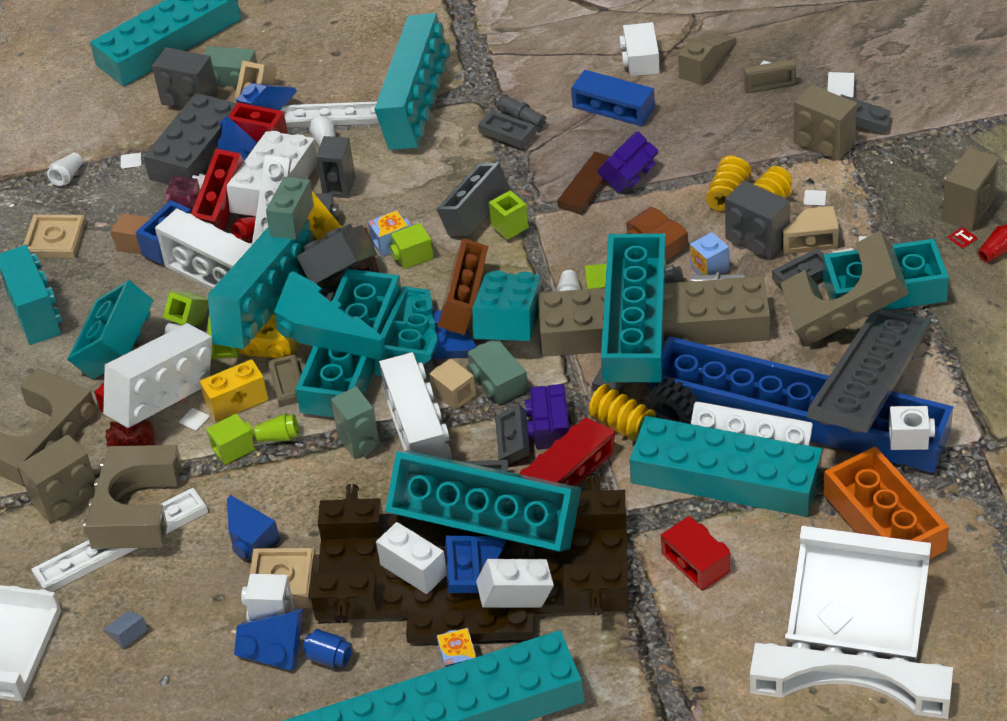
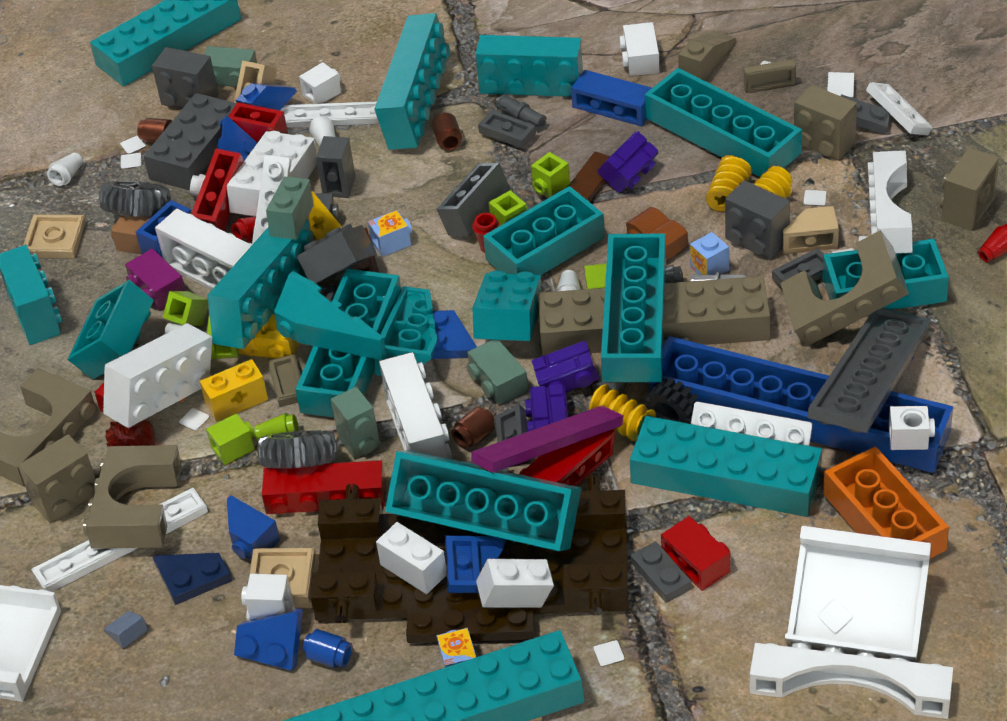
clear pink brick [165,176,200,212] -> none
lime brick [389,223,434,269] -> none
tan brick [429,358,476,410] -> none
dark orange brick [437,238,489,335] -> none
red sticker [948,228,977,248] -> none
none -> dark grey gear [99,181,171,217]
none -> white sticker [120,136,146,154]
none -> magenta brick [125,249,186,311]
none -> copper brick [137,118,172,144]
none -> dark blue wing [153,553,232,605]
none -> dark grey gear [257,430,338,469]
none -> red brick [262,460,386,514]
none -> white brick [299,62,341,104]
none -> copper brick [431,113,462,151]
none -> copper brick [451,407,495,448]
none -> magenta tile [471,405,624,473]
none -> red cone [472,213,499,253]
none -> teal brick [476,35,583,97]
none -> teal brick [483,186,605,275]
none -> lime brick [531,152,570,198]
none -> dark purple brick [532,340,600,392]
none -> white sticker [594,640,625,666]
none -> dark grey plate [630,541,692,603]
none -> teal brick [645,68,802,177]
none -> white tile [866,82,932,135]
none -> white arch [868,150,912,253]

